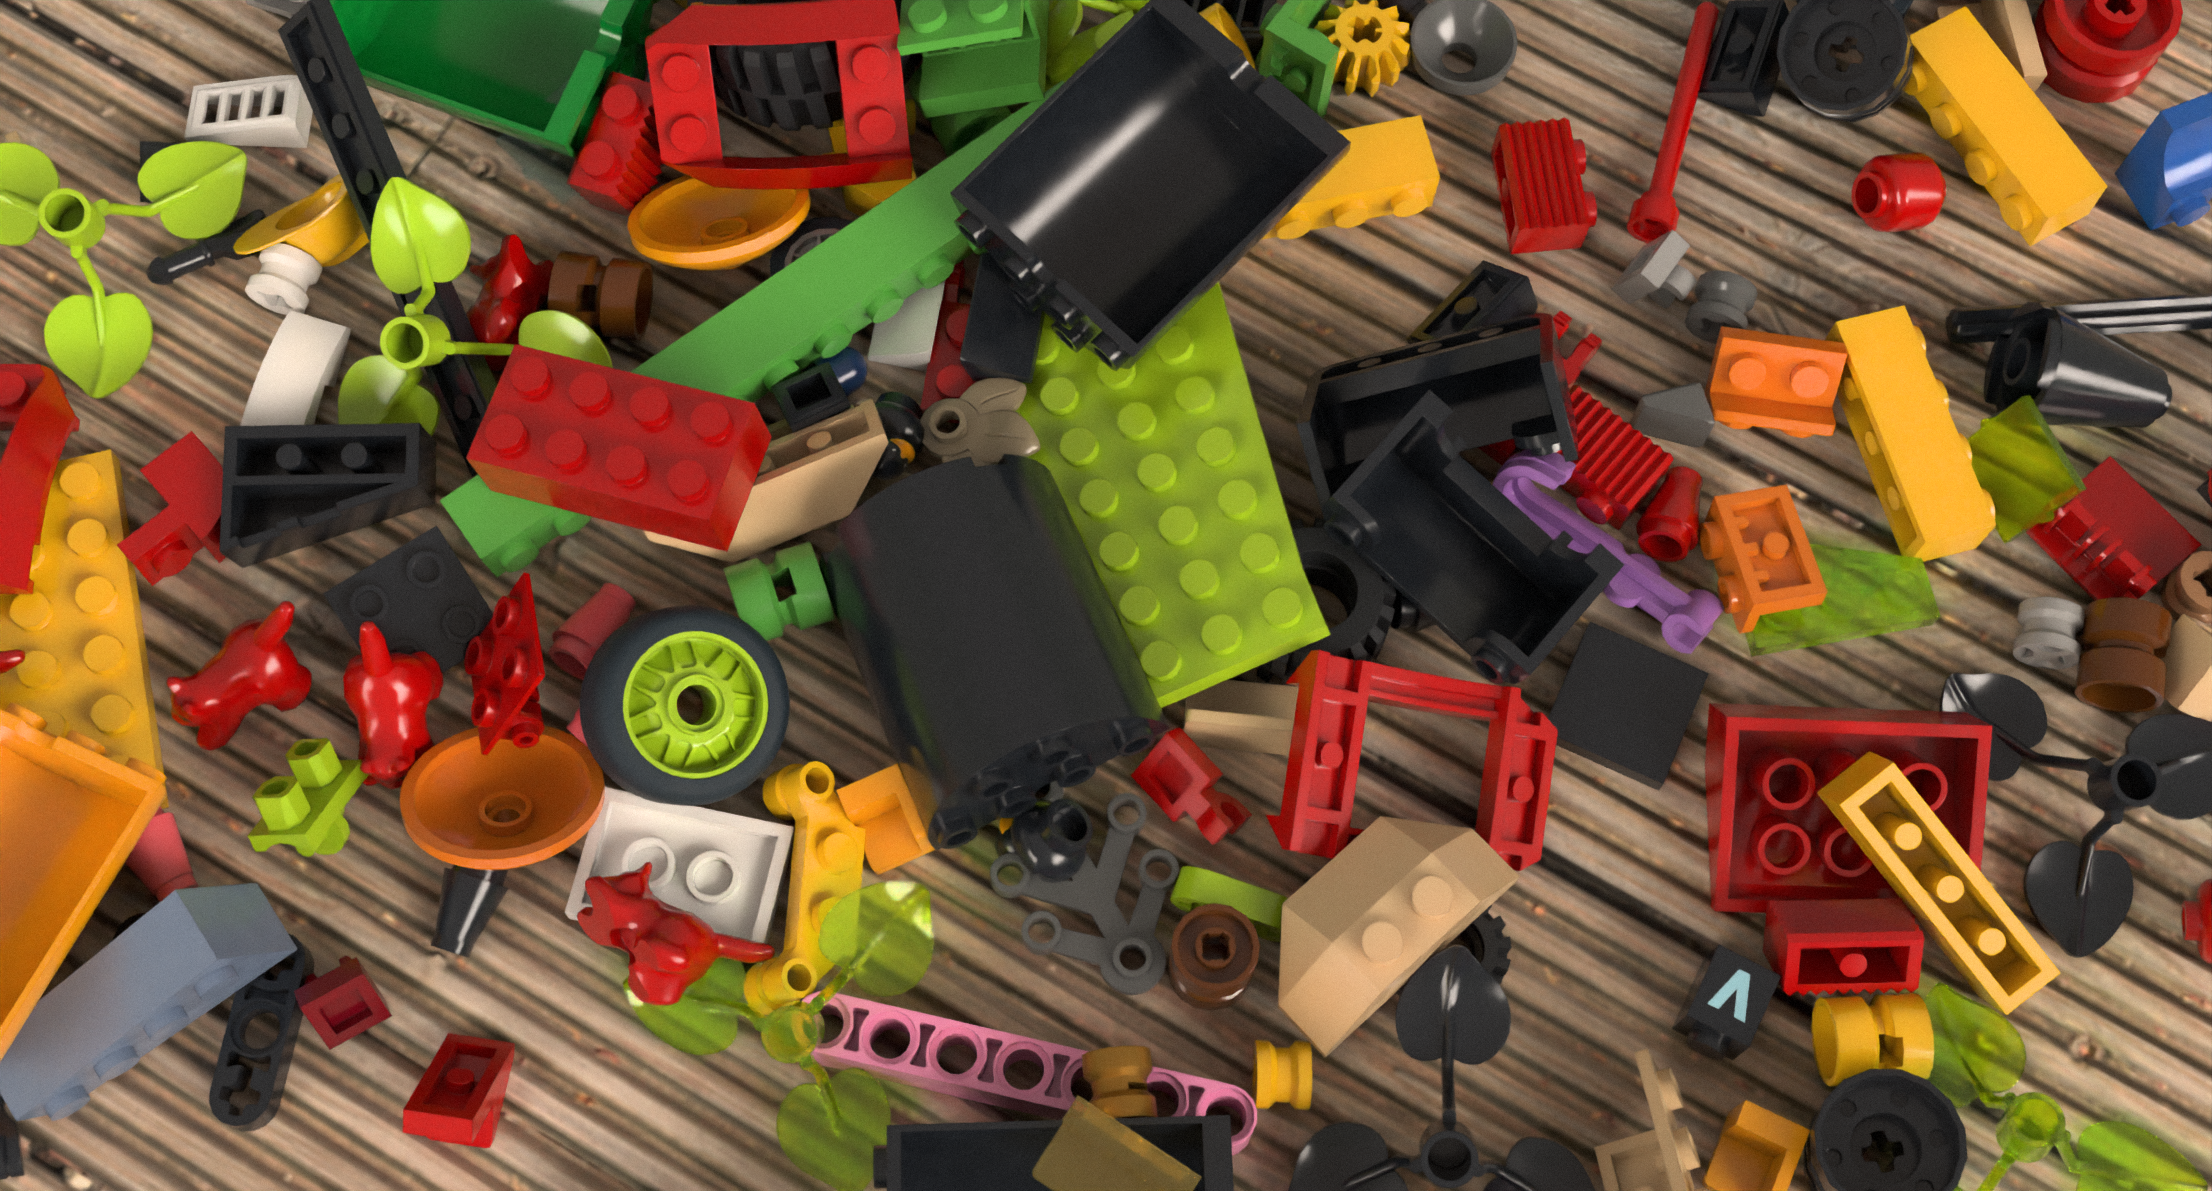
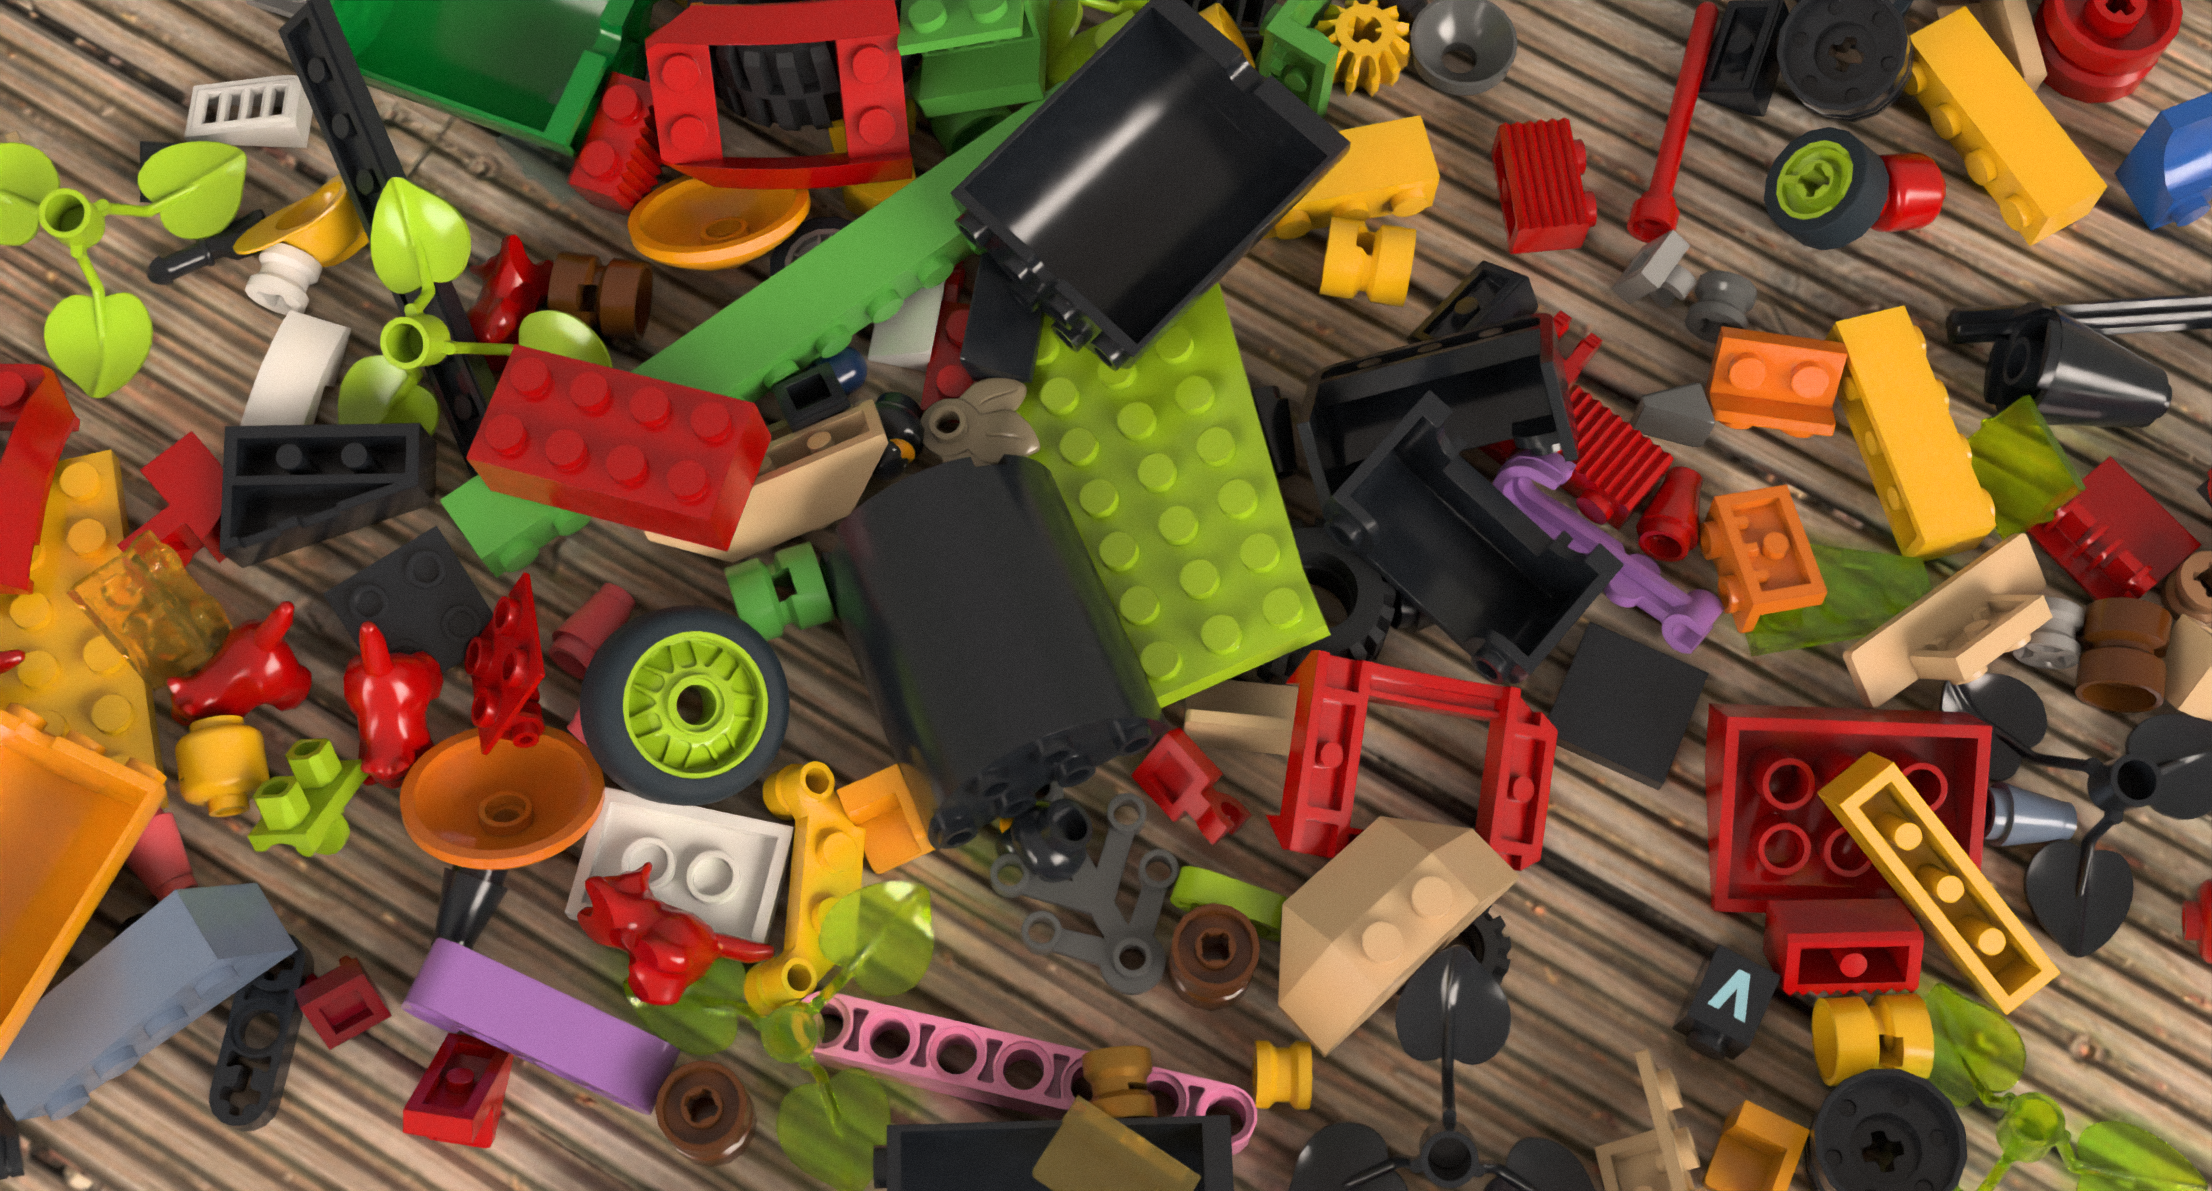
none -> clear yellow bracket [67,530,233,692]
none -> yellow head [175,715,270,817]
none -> medium lavender beam [401,938,680,1115]
none -> reddish brown wheel [655,1060,757,1167]
none -> black cone [1251,386,1299,480]
none -> yellow wheel [1319,216,1416,308]
none -> black wheel [1764,127,1889,250]
none -> tan bracket [1843,533,2053,708]
none -> sand blue cone [1984,782,2077,847]

